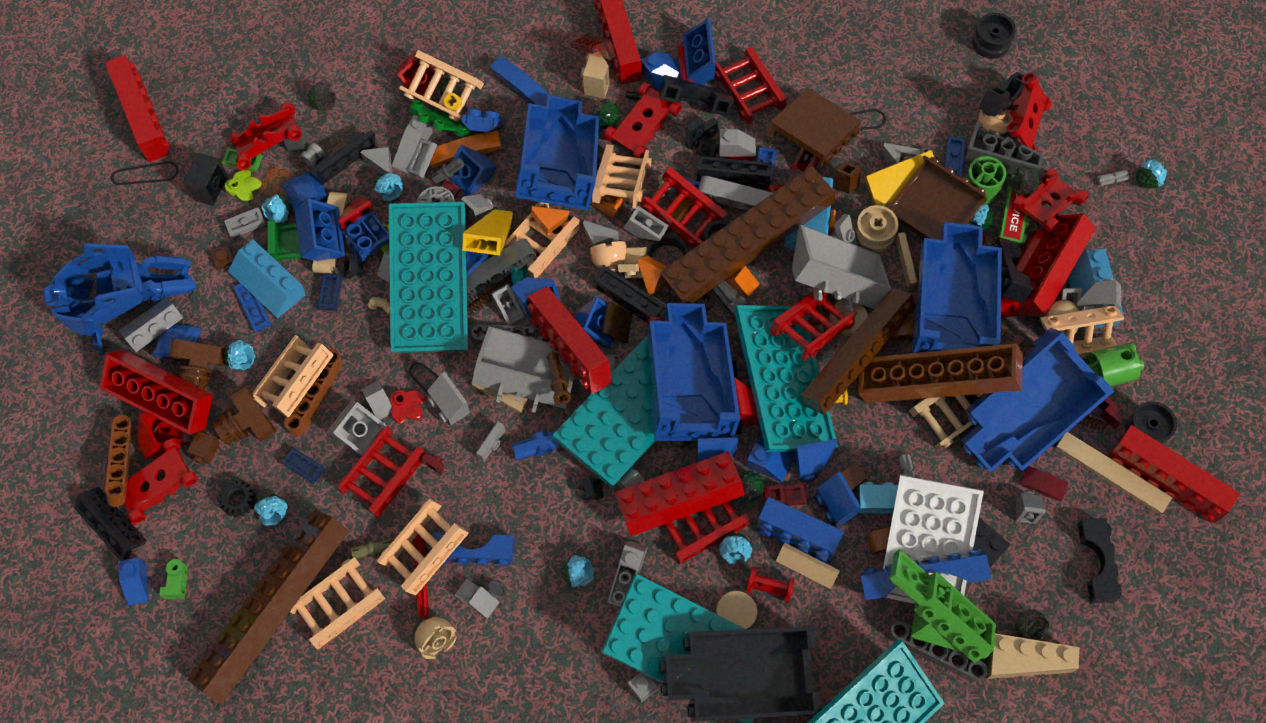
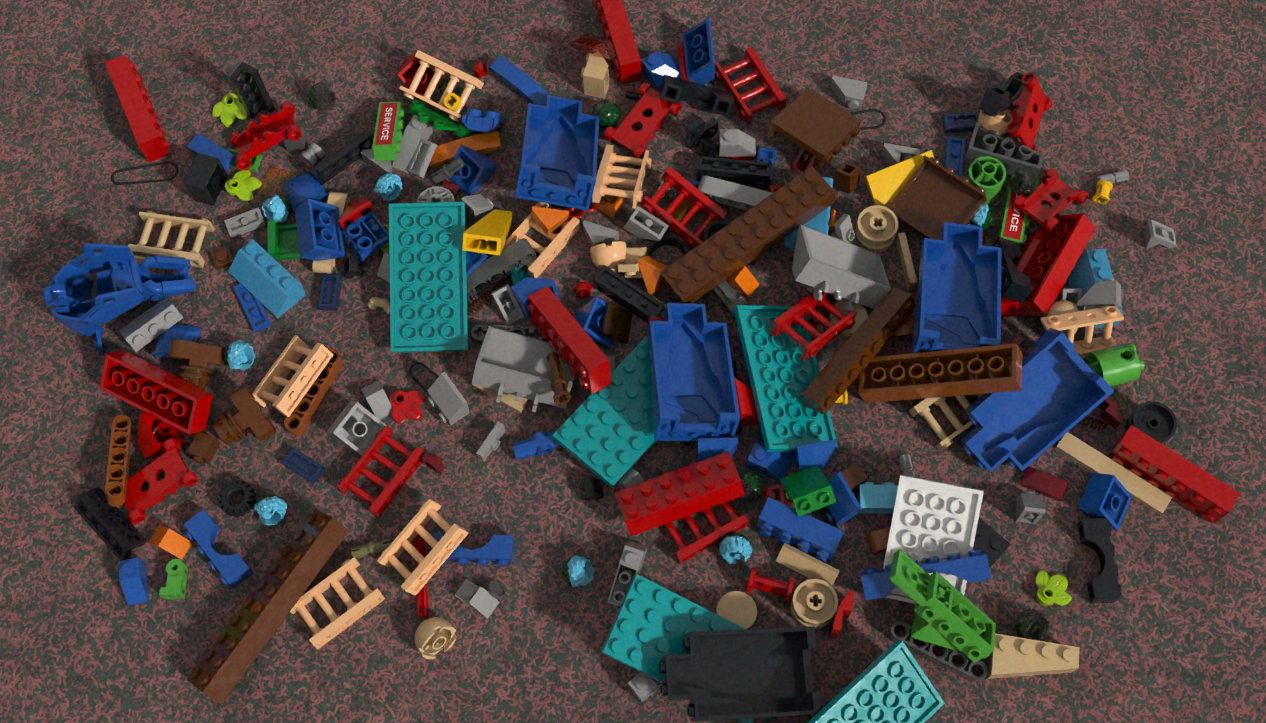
black wheel [972,13,1016,59] -> none
piece [1136,159,1167,189] -> none
none -> tan fence [128,211,215,268]
none -> orange slope [148,525,193,560]
none -> blue arch [184,509,254,588]
none -> blue tile [187,133,237,171]
none -> lime plate [212,93,247,127]
none -> black fence [229,62,275,119]
none -> brick [372,101,406,161]
none -> red plate [473,62,487,79]
none -> red plate [565,205,597,220]
none -> red plate [574,282,592,299]
none -> green panel [780,465,836,516]
none -> tan wheel [790,579,838,629]
none -> red slope [829,590,854,639]
none -> light grey slope [830,75,868,109]
none -> dark blue plate [942,112,979,133]
none -> lime plate [1035,570,1072,606]
none -> blue slope [1078,473,1132,530]
none -> yellow bush [1092,180,1113,205]
none -> light grey slope [1144,219,1177,249]

